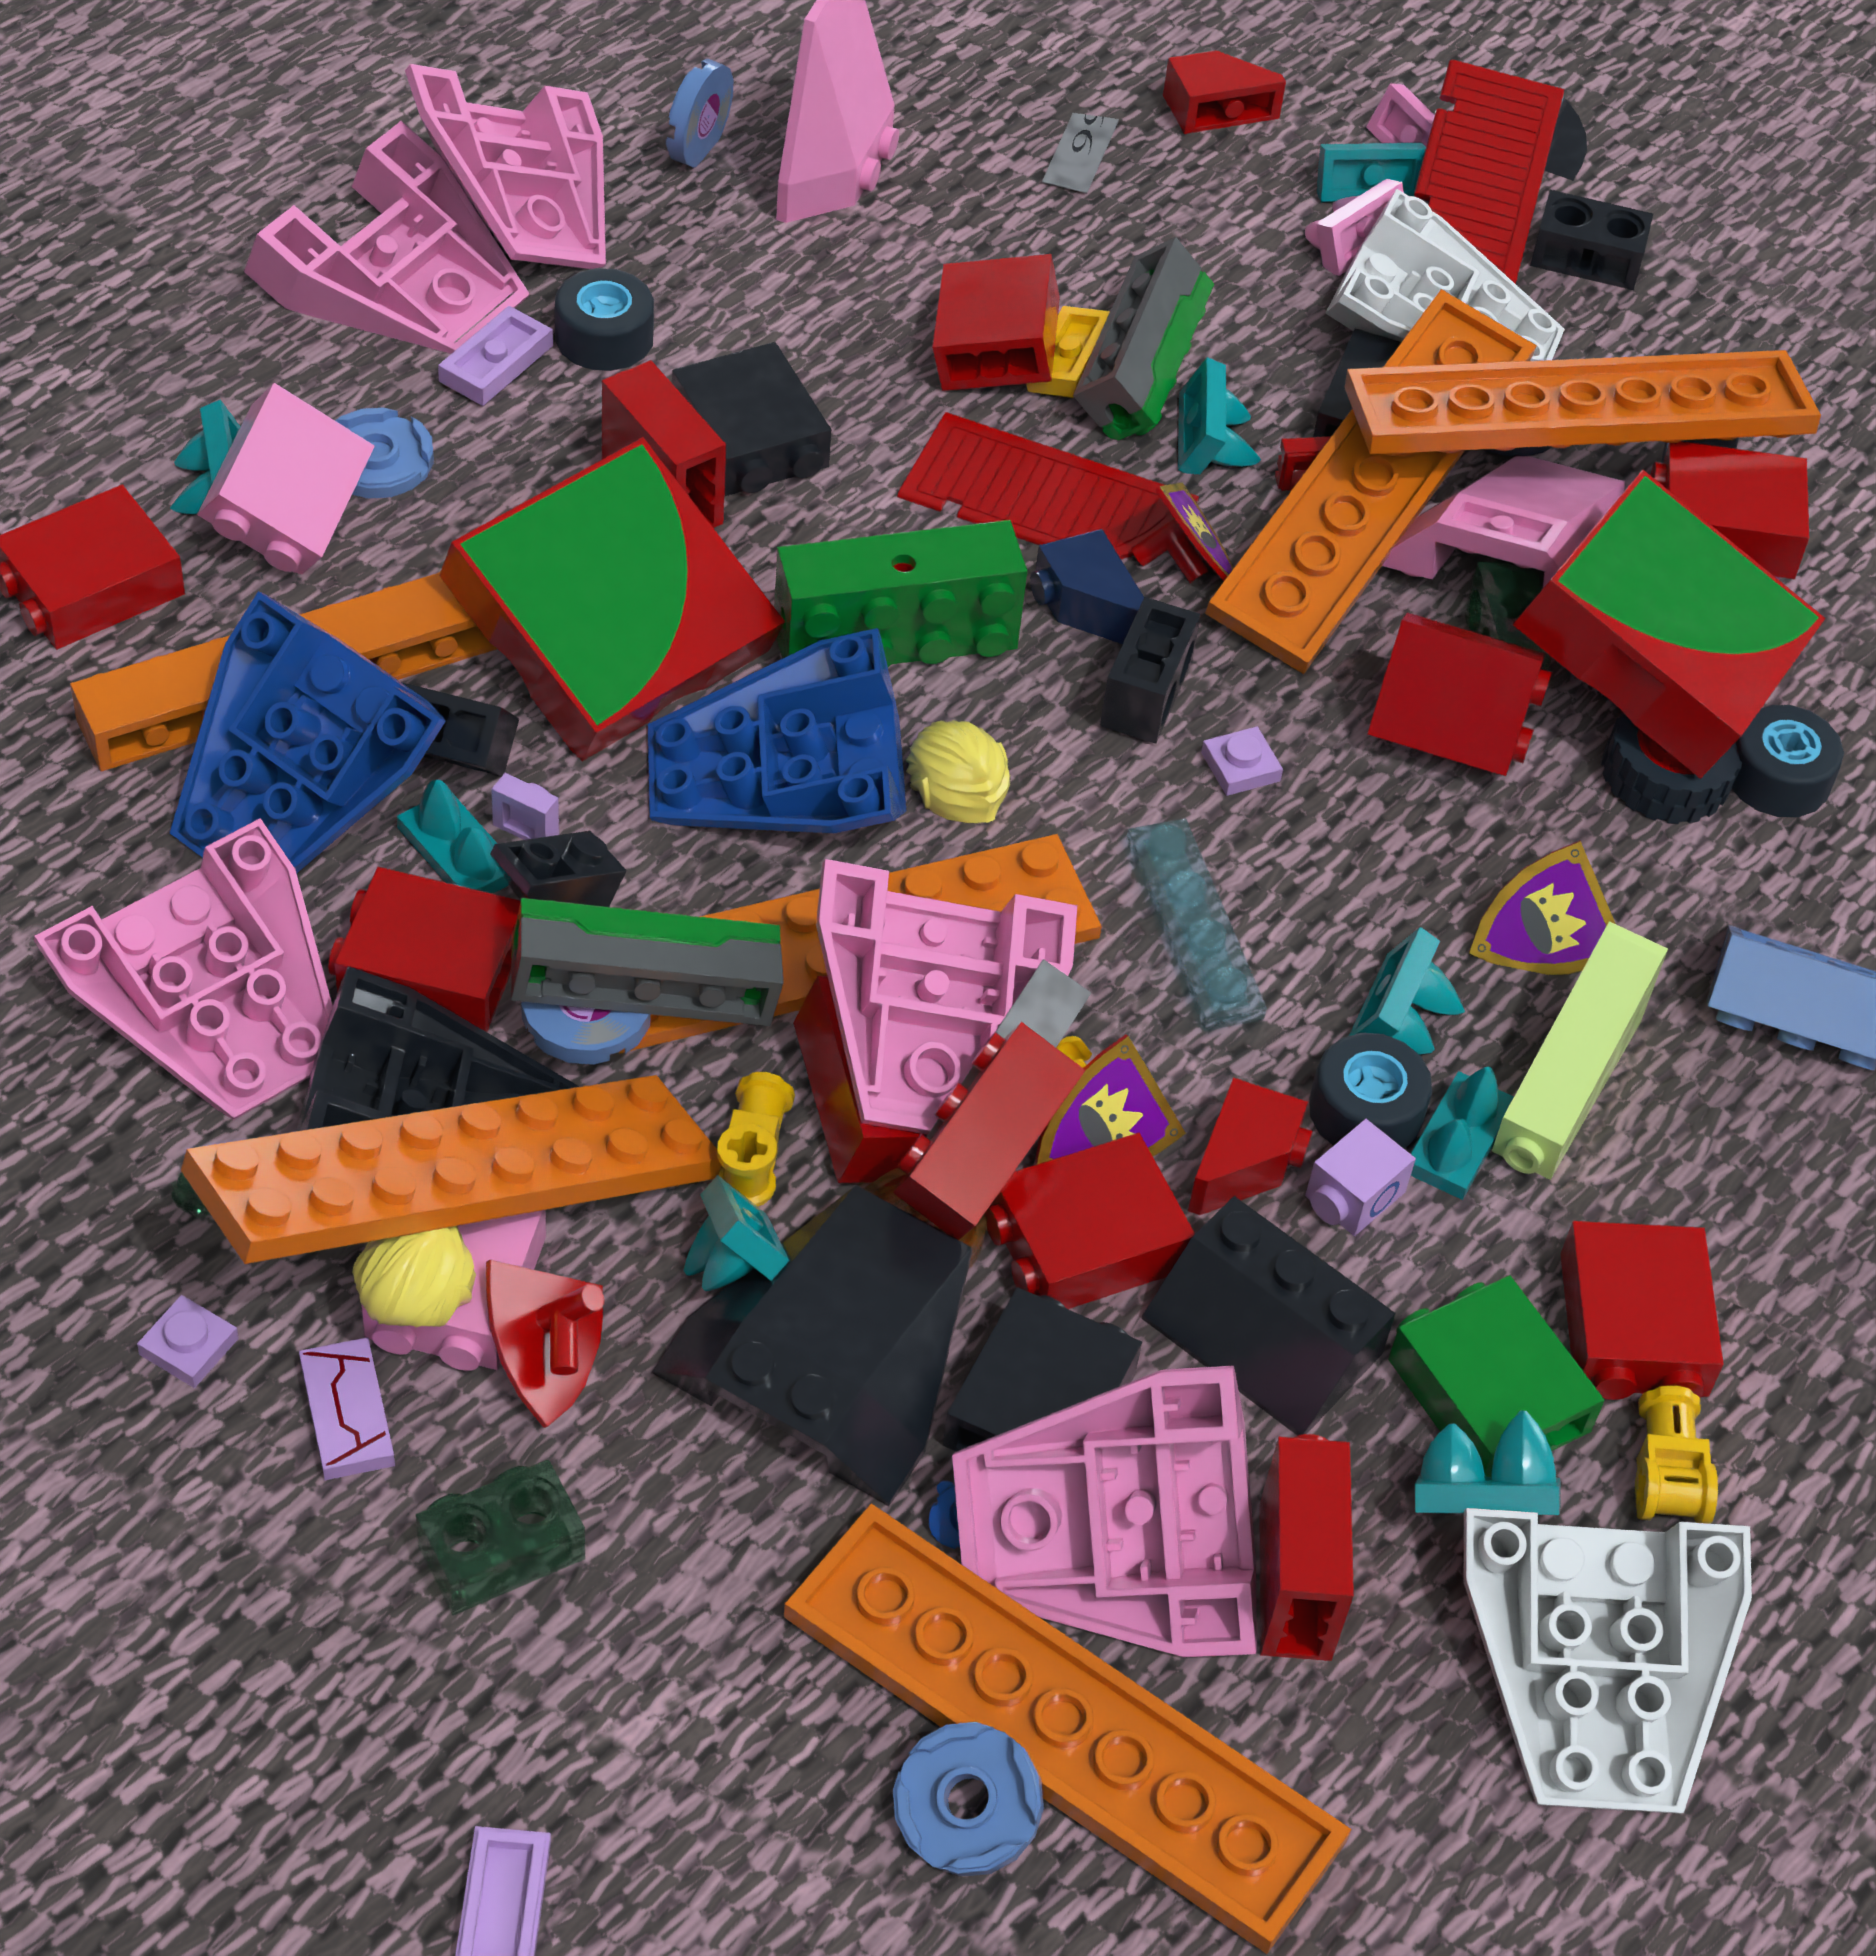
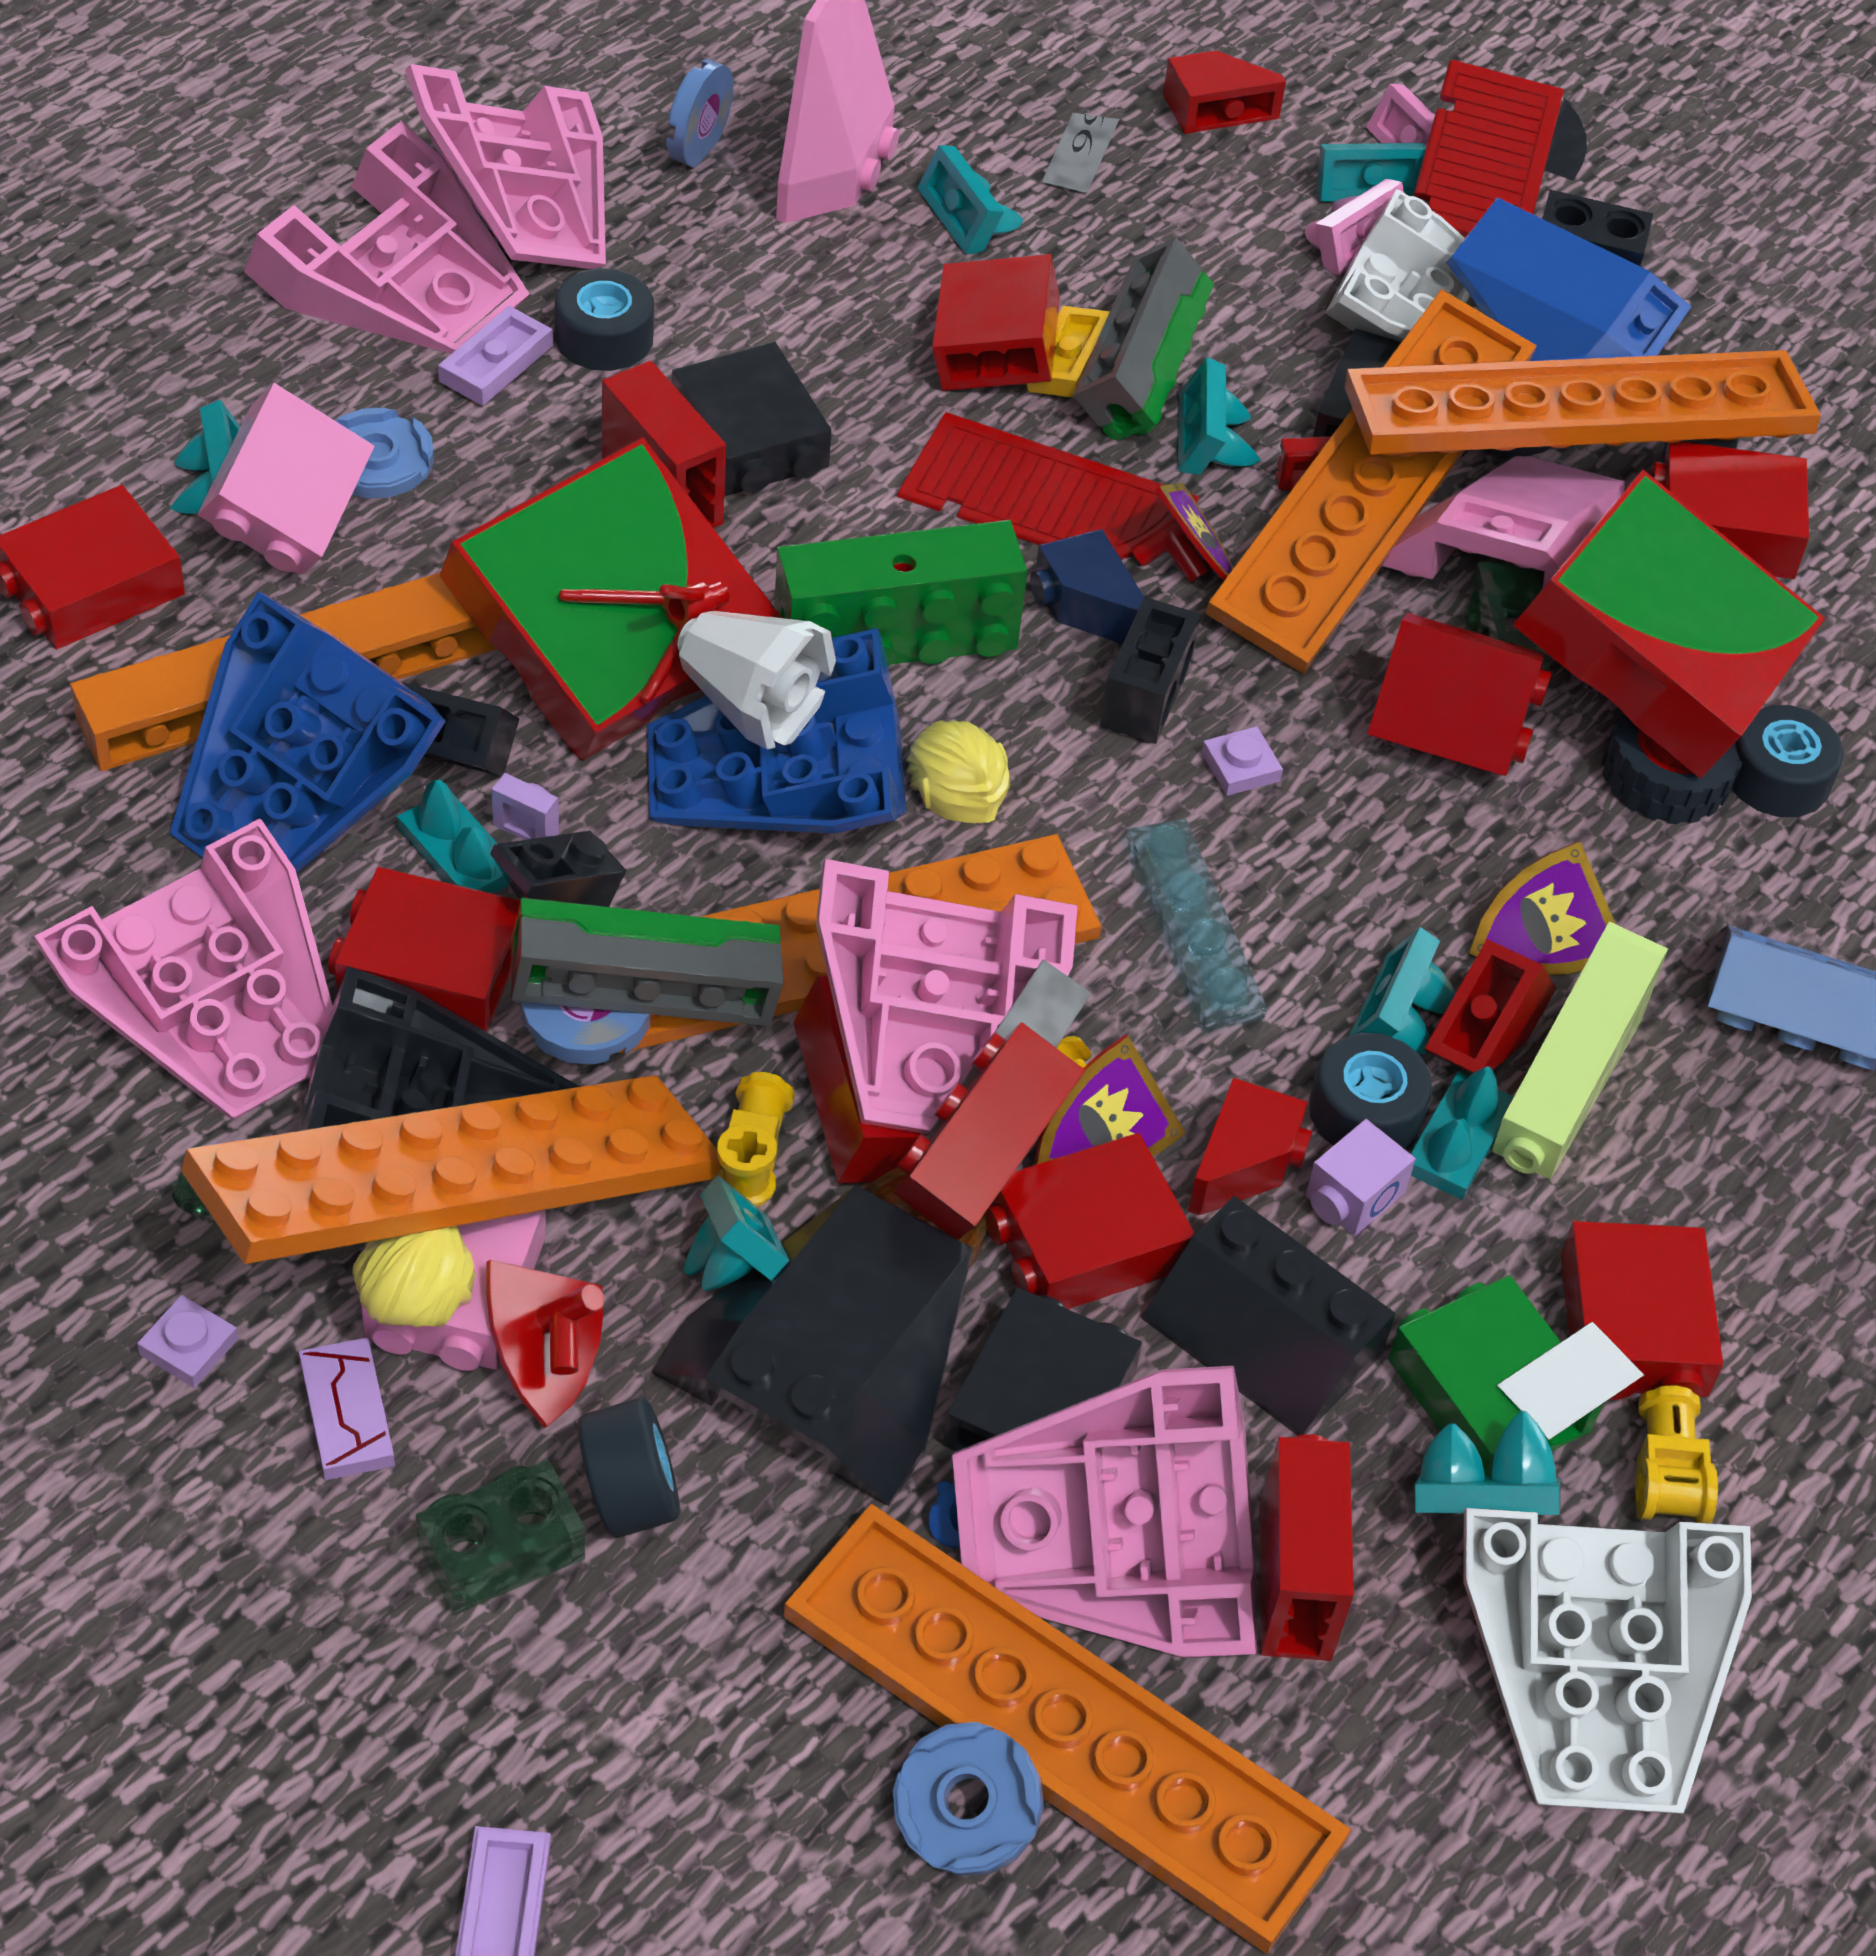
none -> red plant [558,581,729,704]
none -> black wheel [578,1397,680,1538]
none -> white cone [677,611,836,749]
none -> teal tile [917,145,1023,254]
none -> red slope [1425,939,1557,1074]
none -> blue wedge [1446,198,1692,361]
none -> white sticker [1497,1322,1644,1440]

